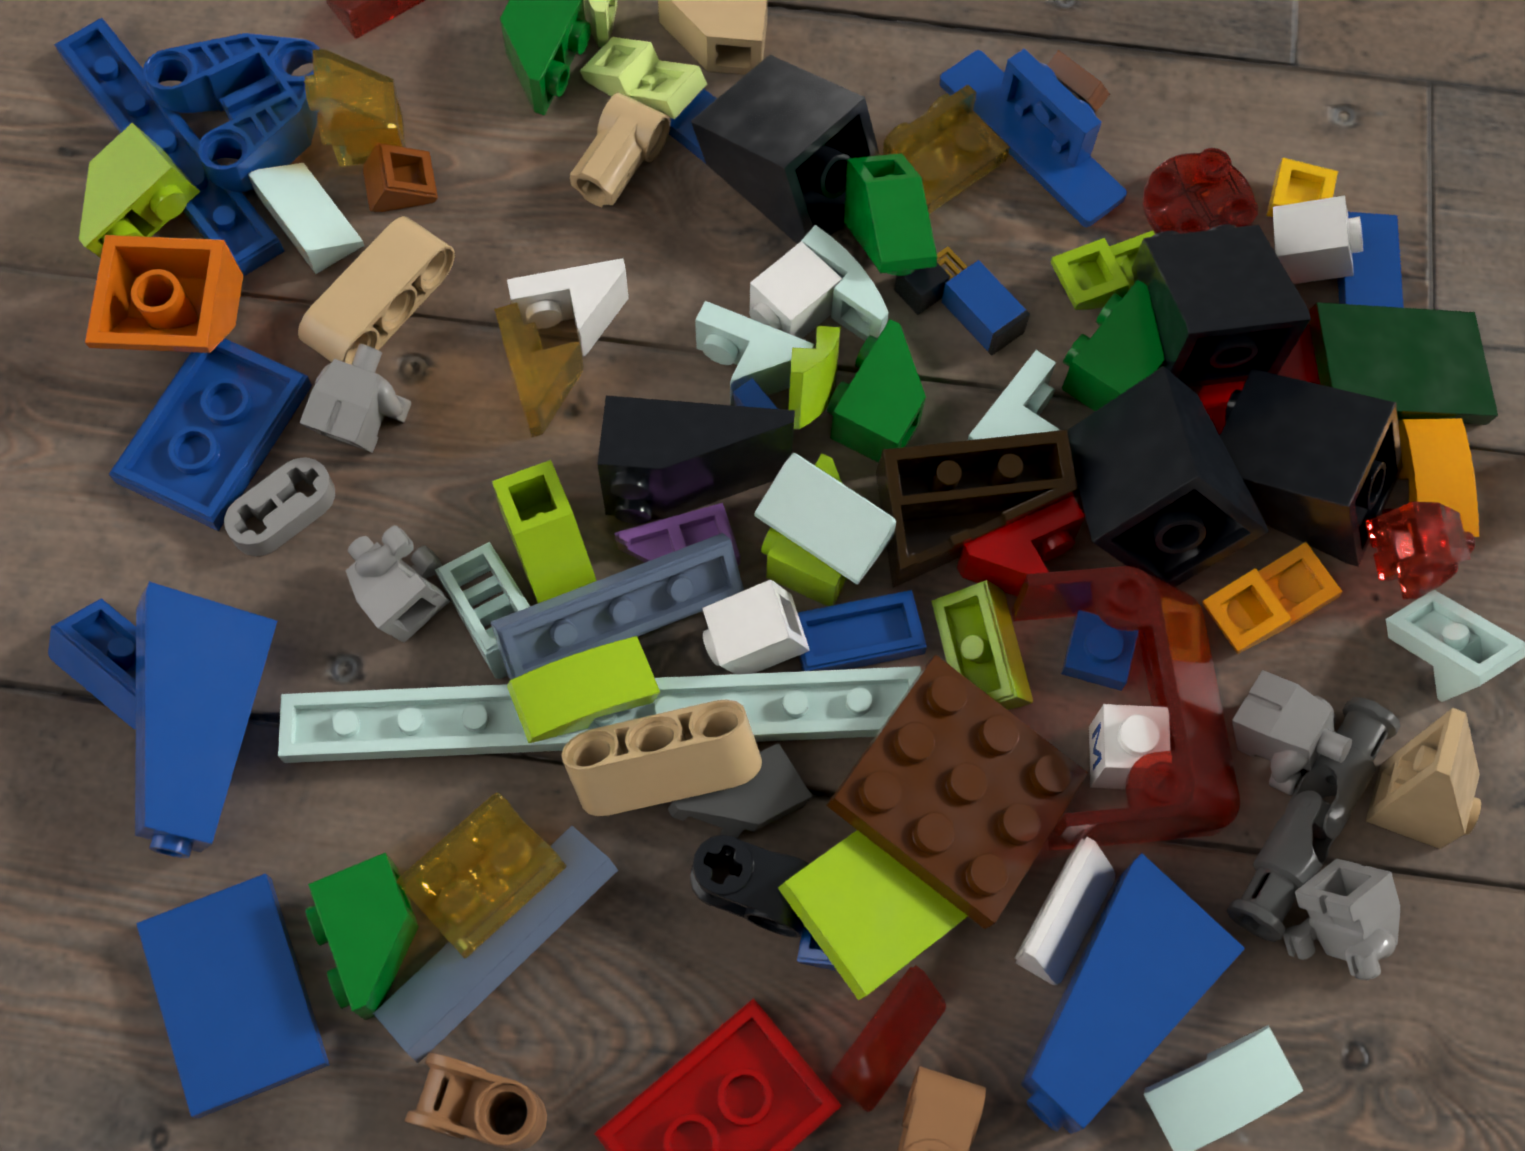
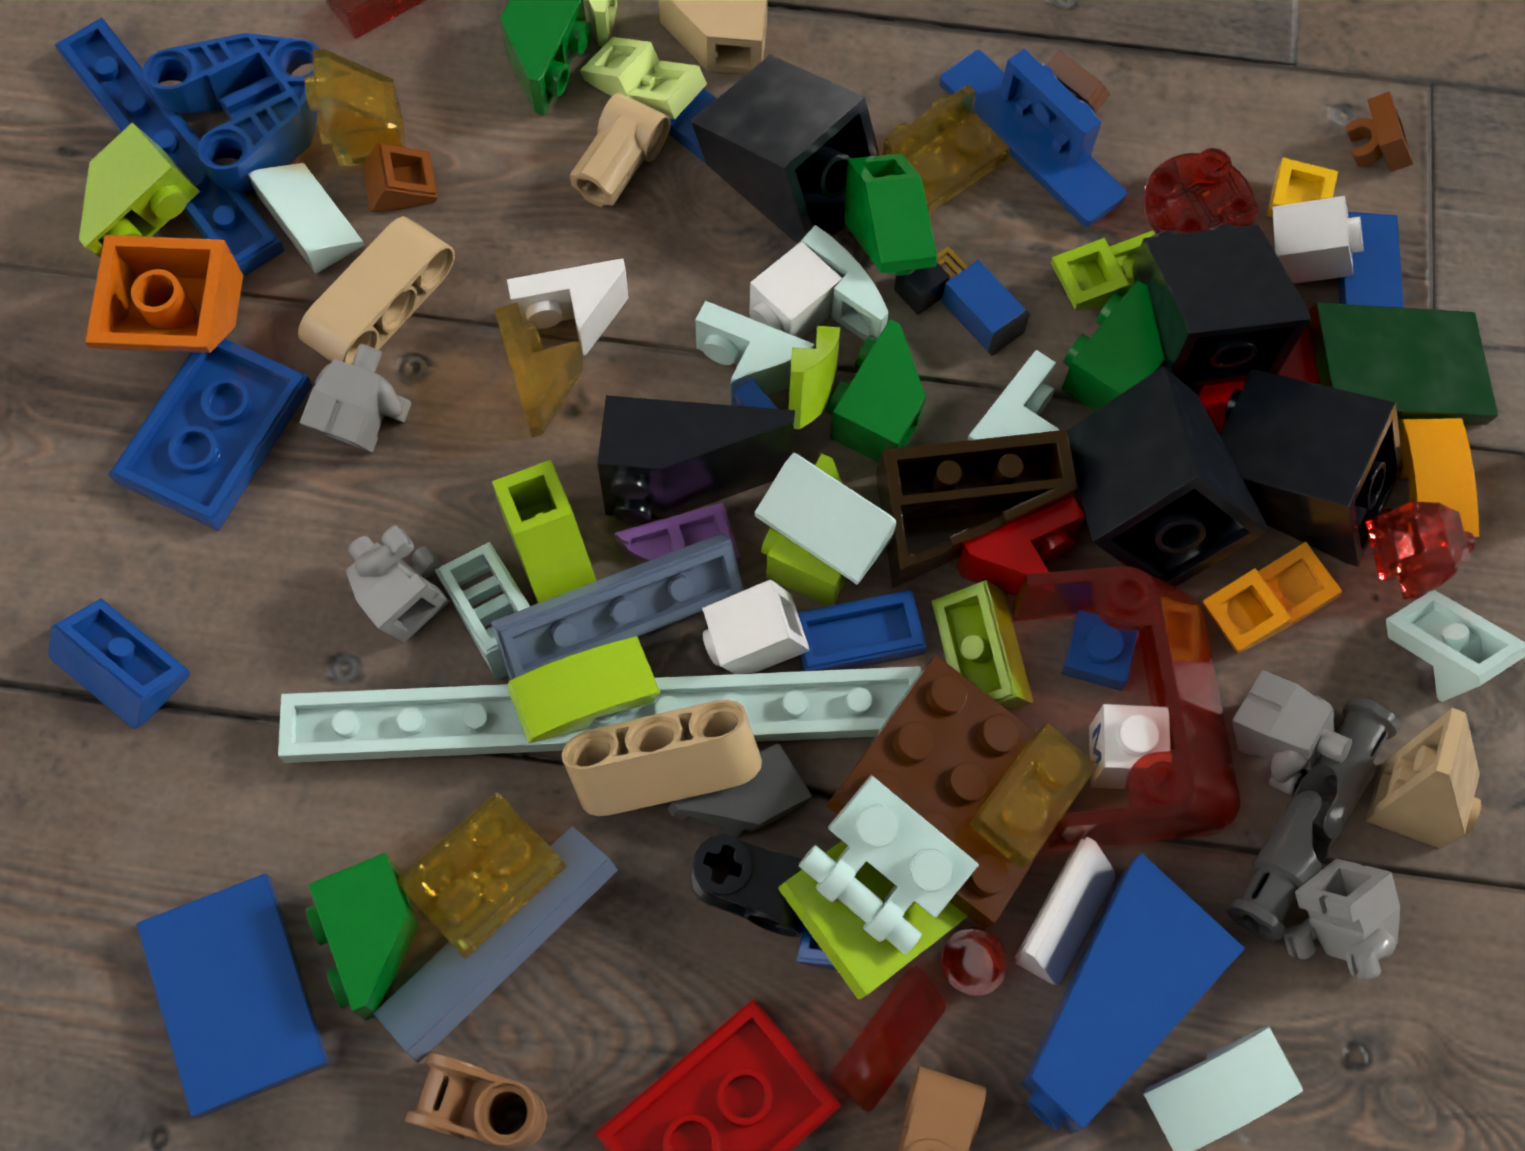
blue slope [135,581,277,858] -> none
light grey beam [224,457,335,556] -> none
none -> light aqua plate [798,775,979,955]
none -> clear red plate [942,927,1009,996]
none -> clear yellow plate [969,723,1098,868]
none -> dark orange tile [1345,91,1414,172]

